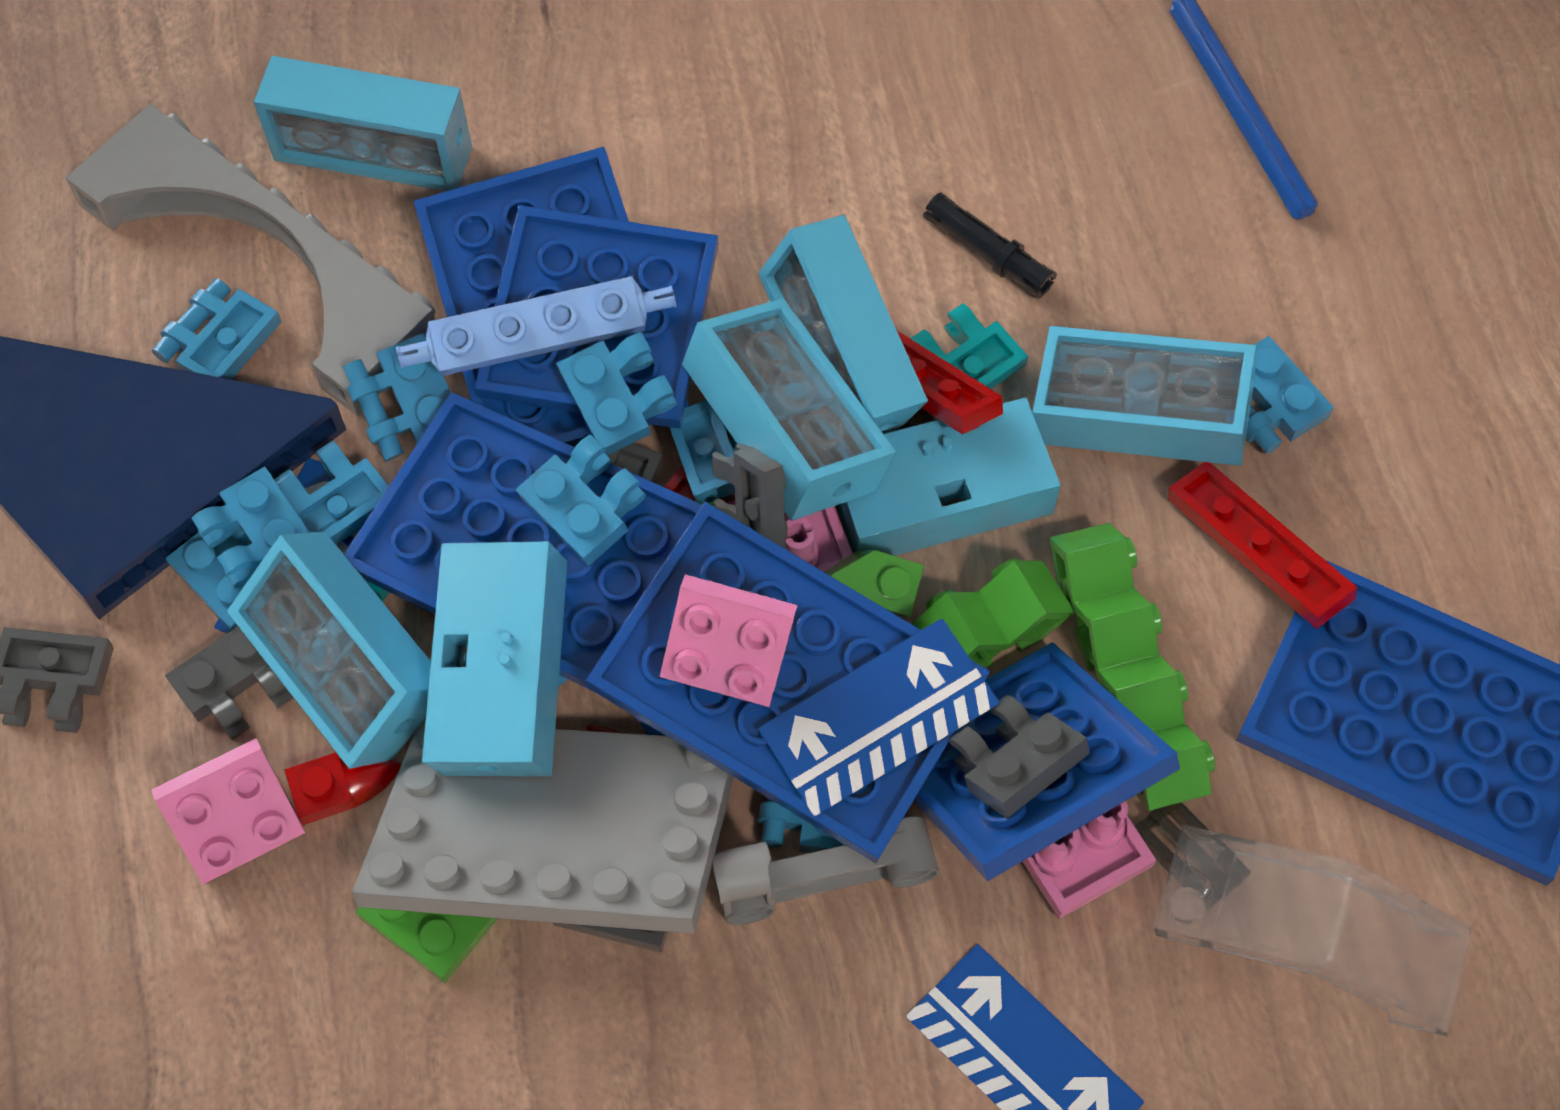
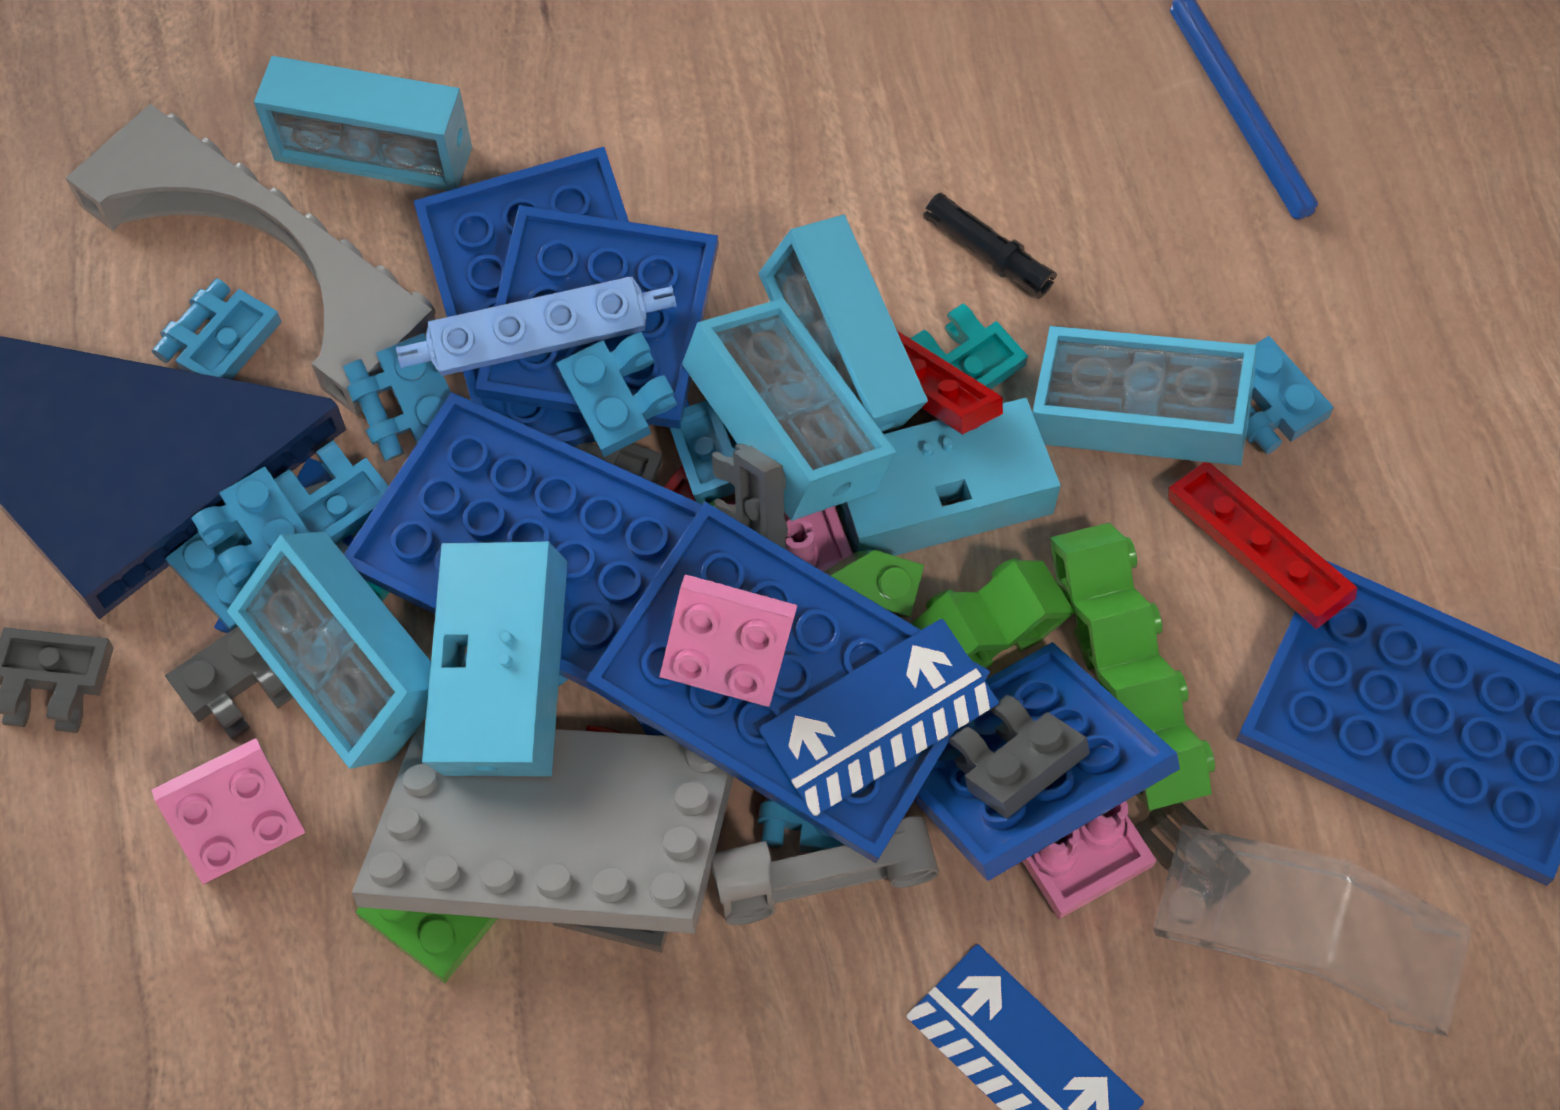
red plate [284,752,401,825] -> none
dark azure plate [515,434,646,567] -> none

